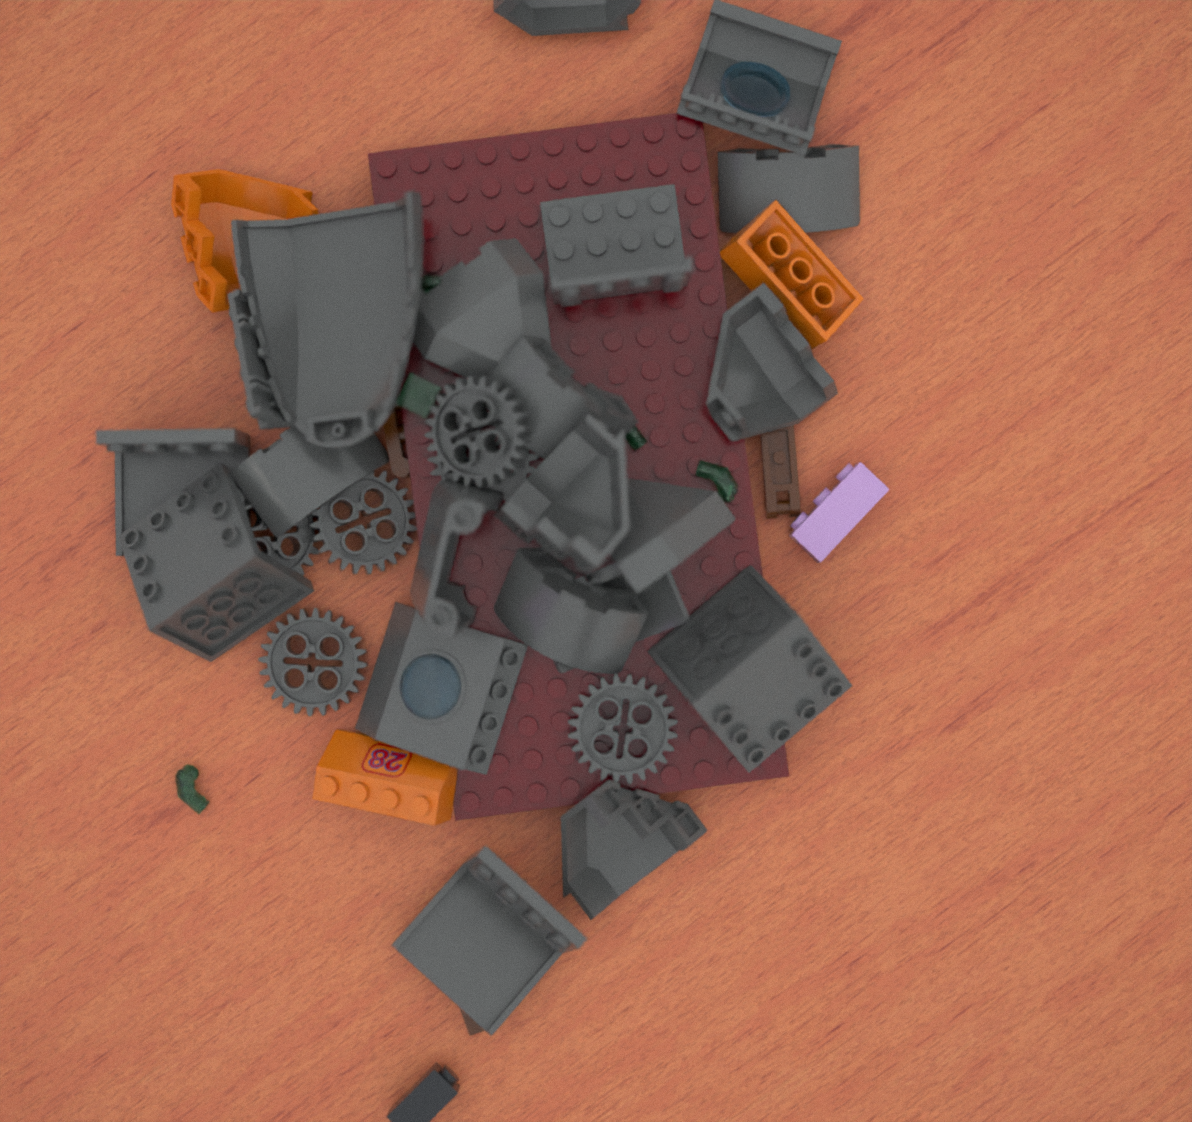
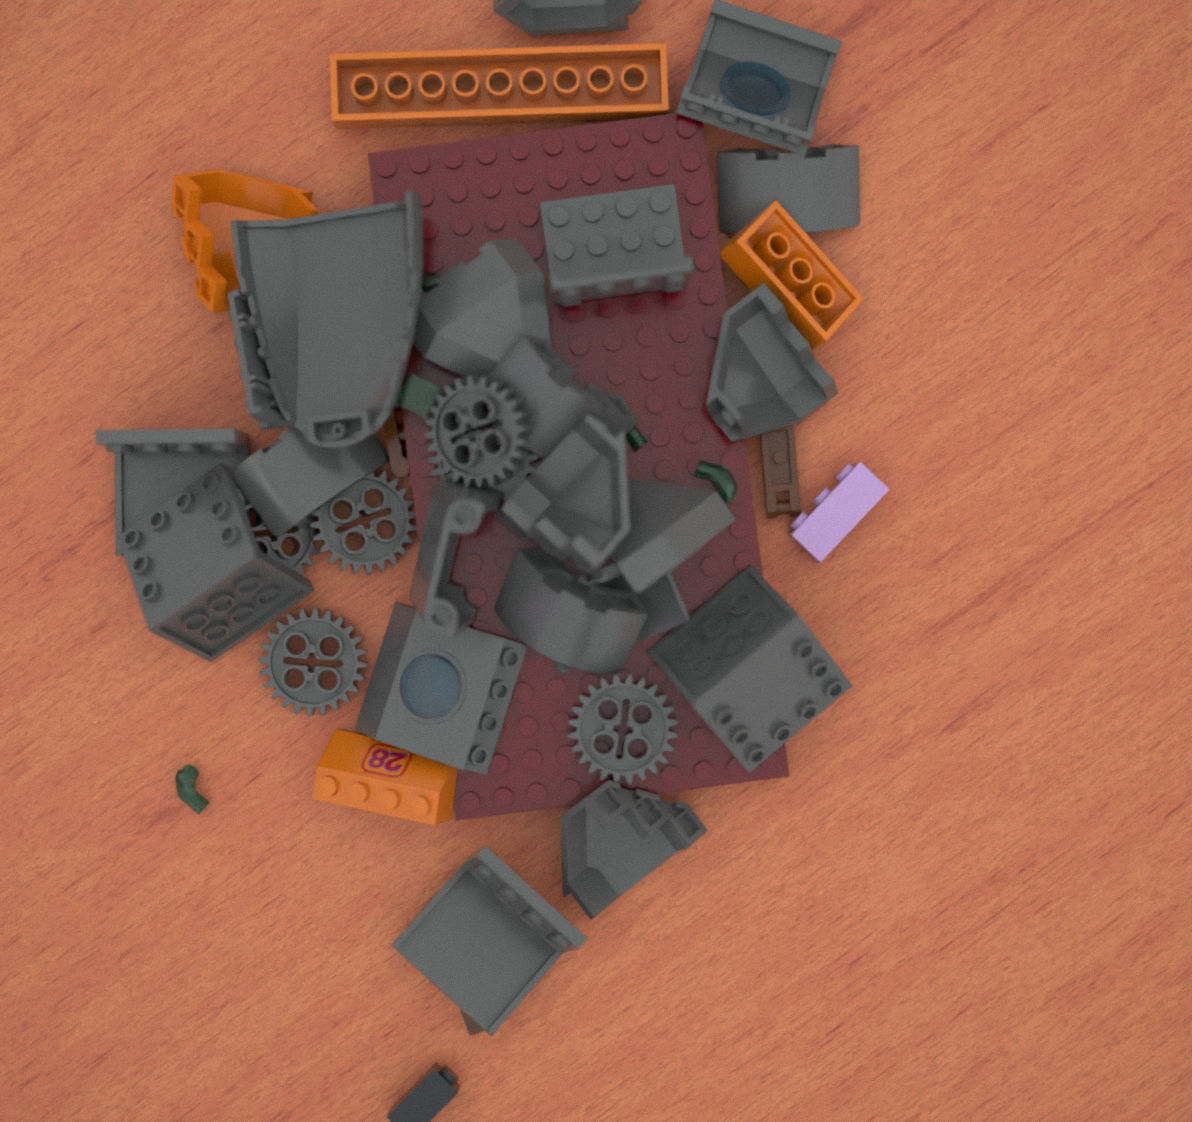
none -> orange brick [329,43,669,129]

